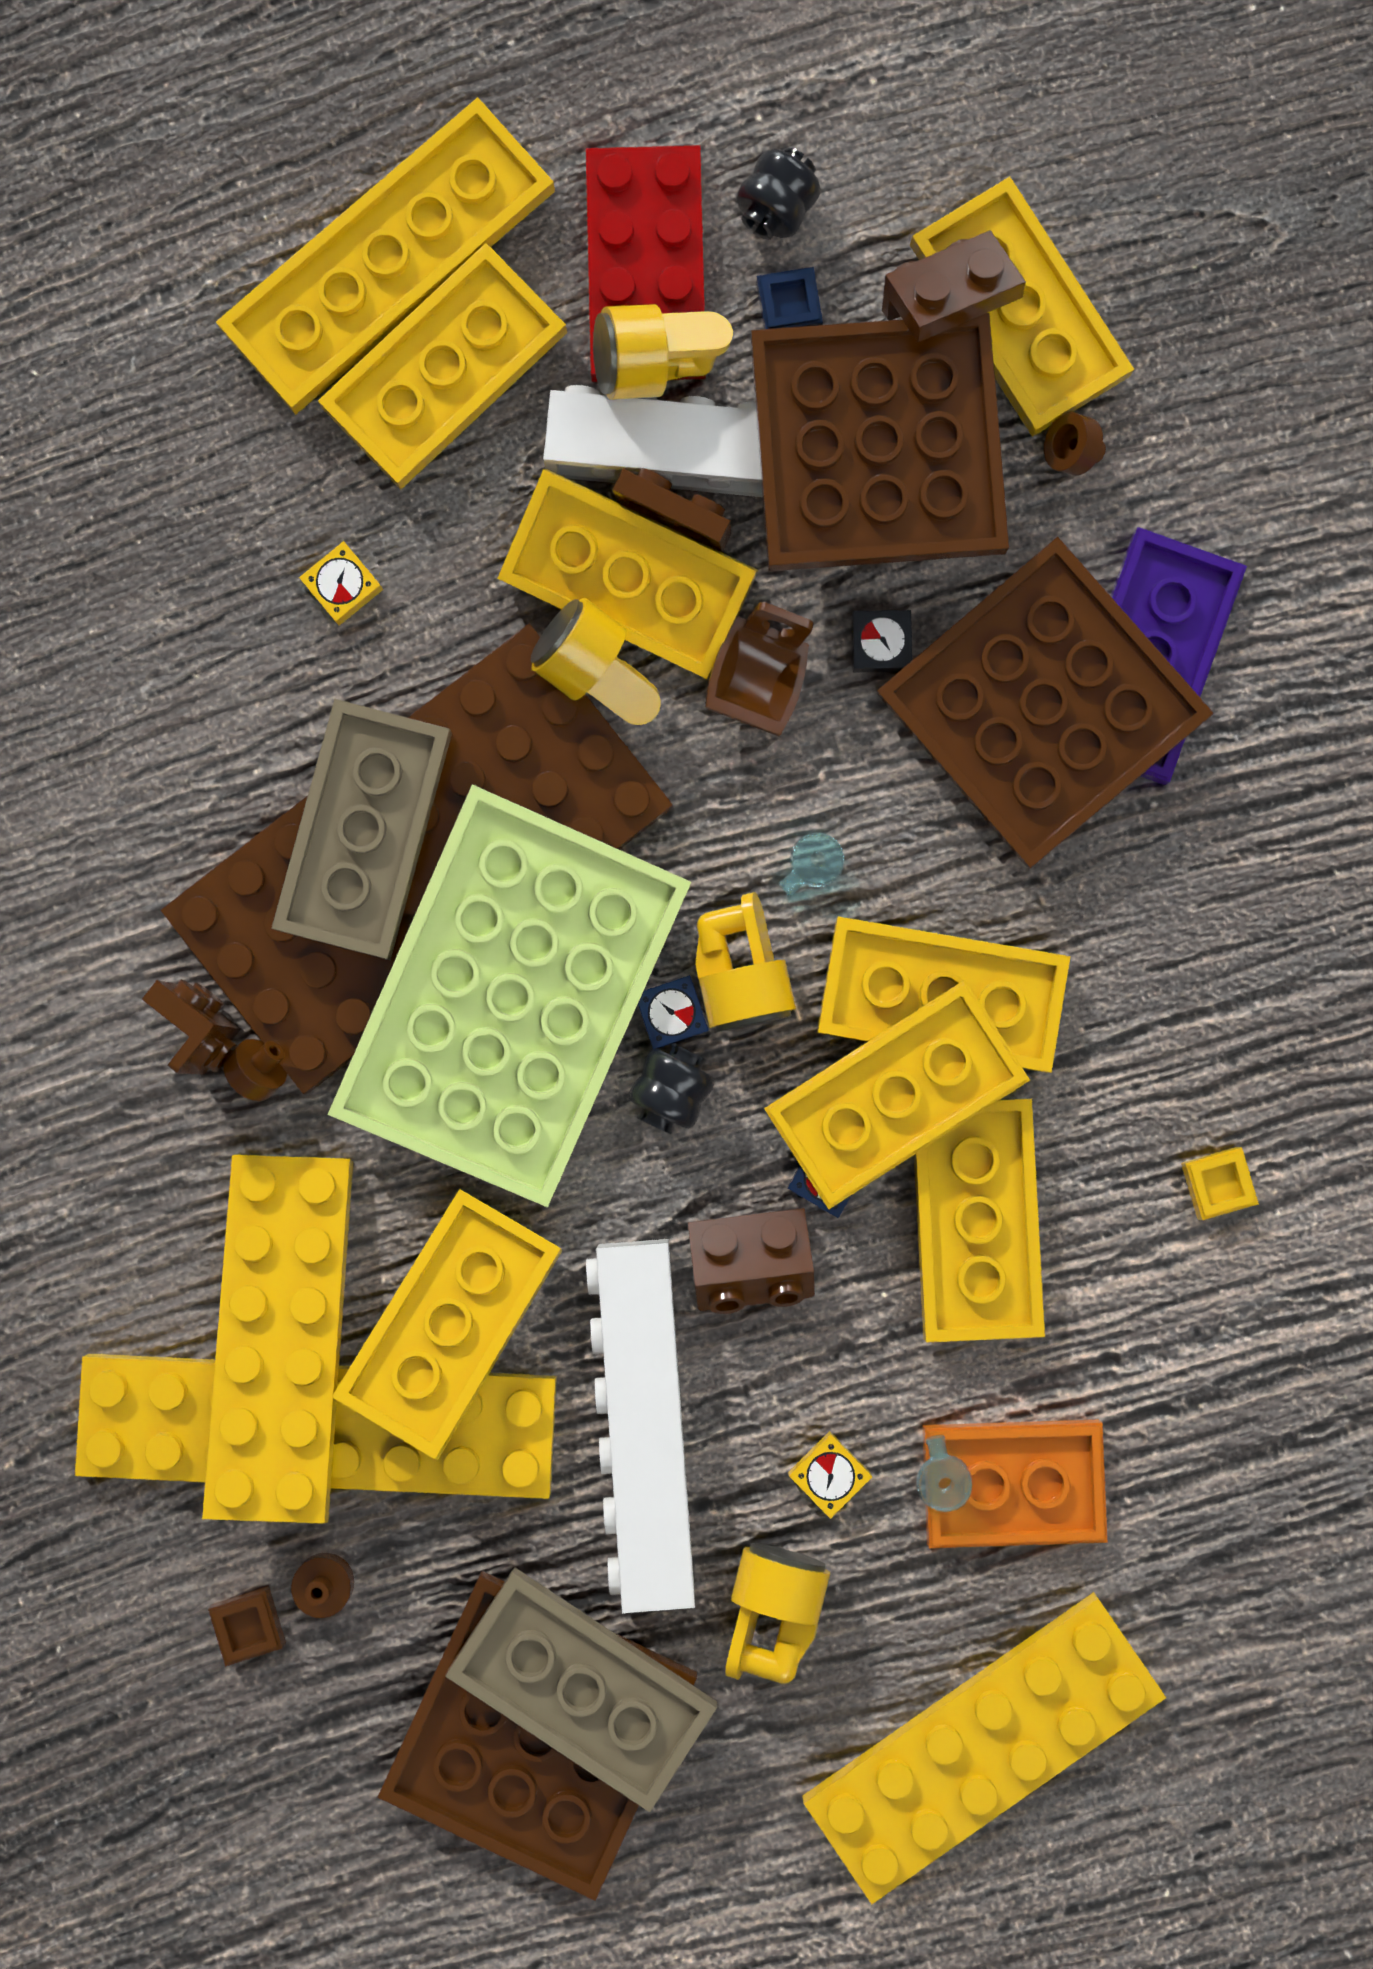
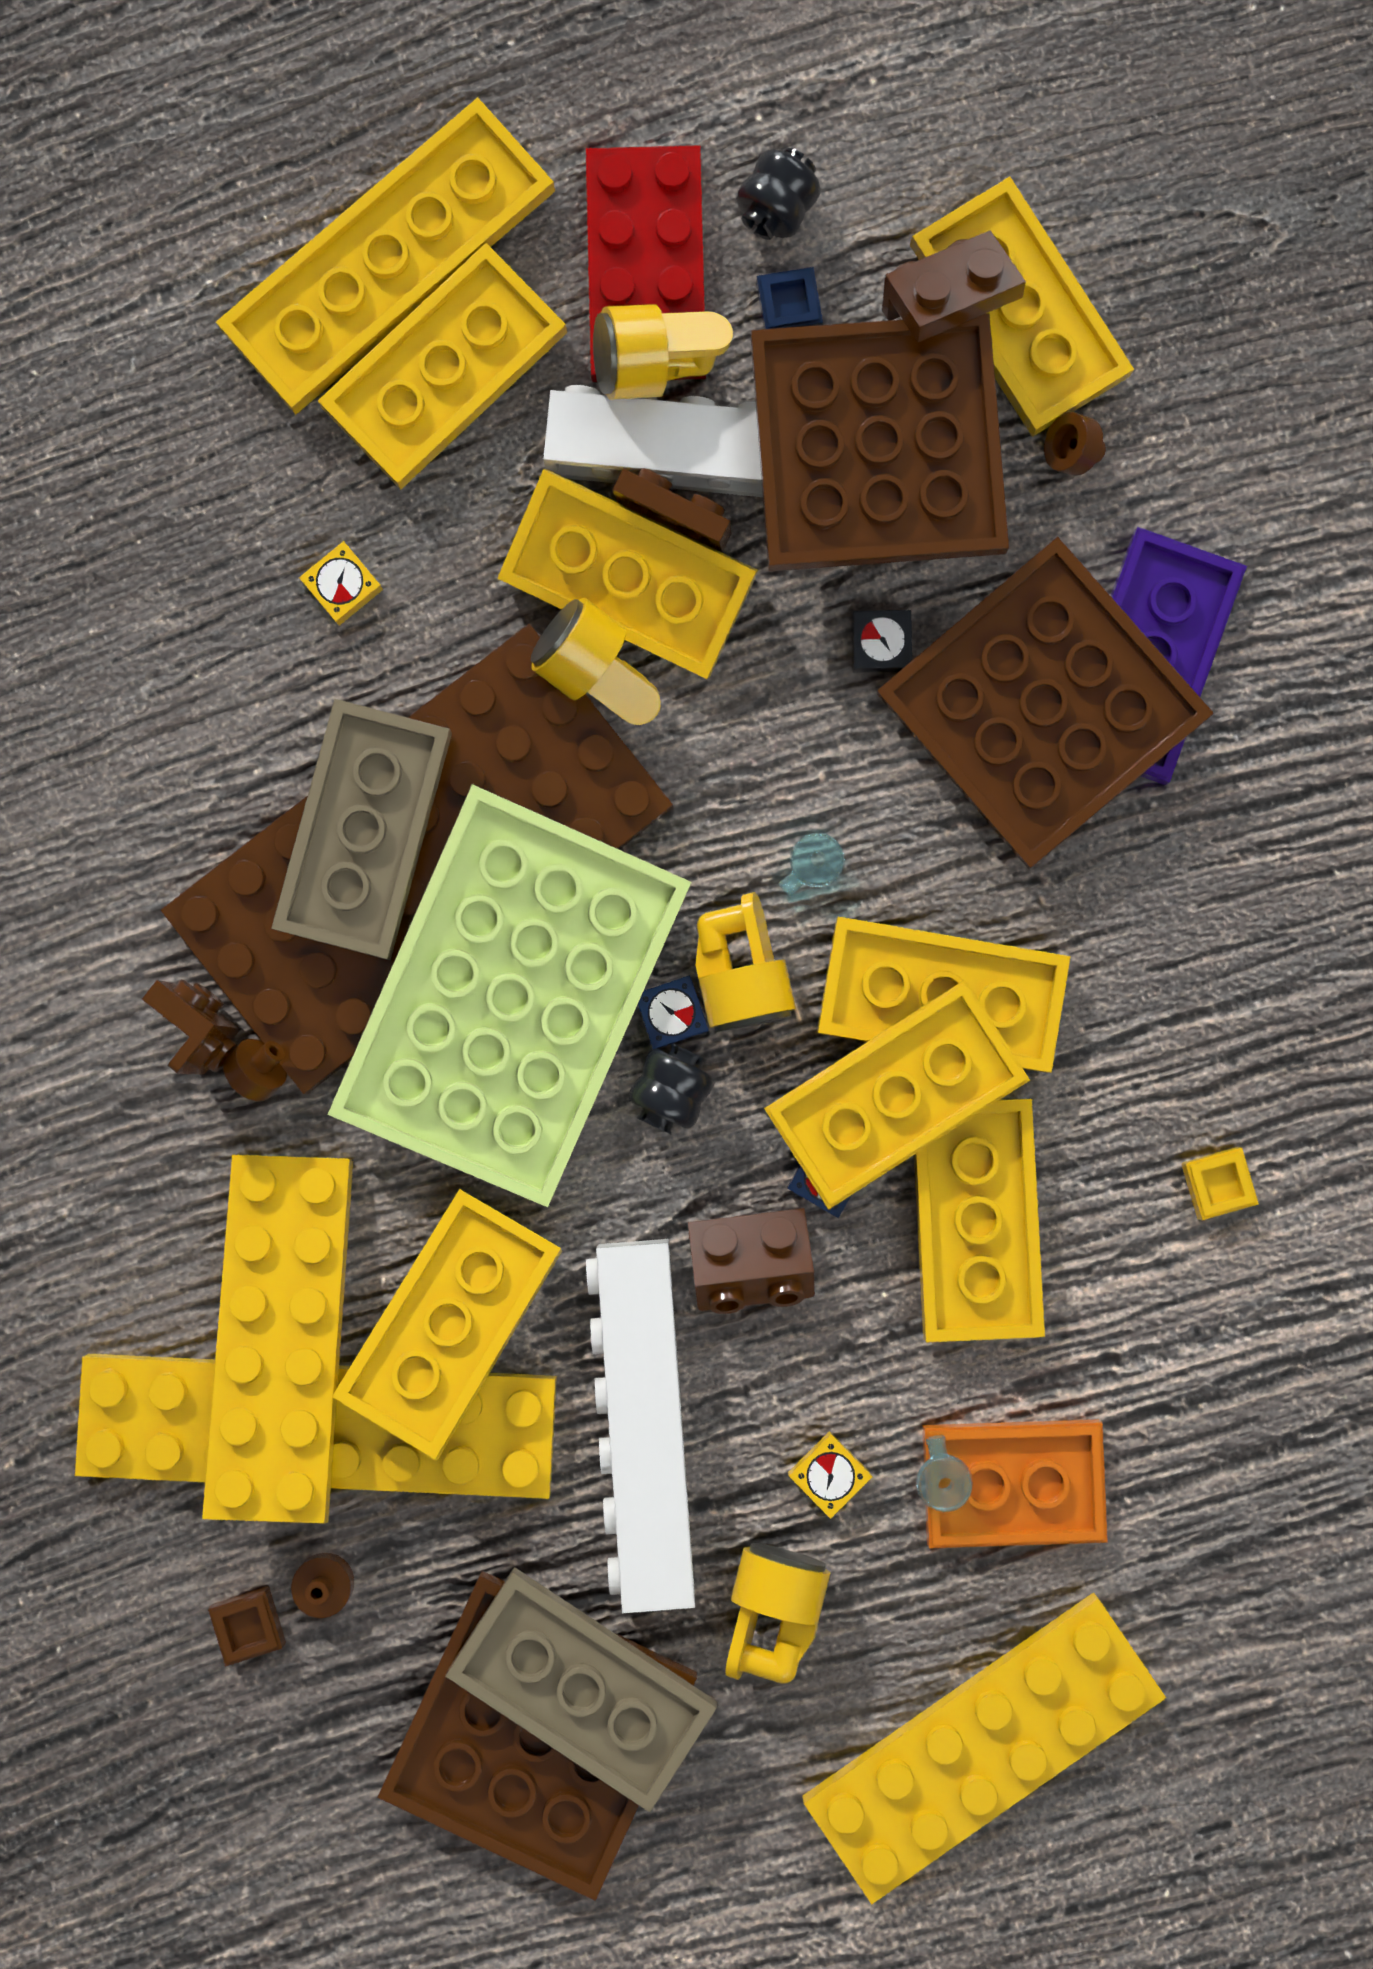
reddish brown piece [705,602,814,737] -> none

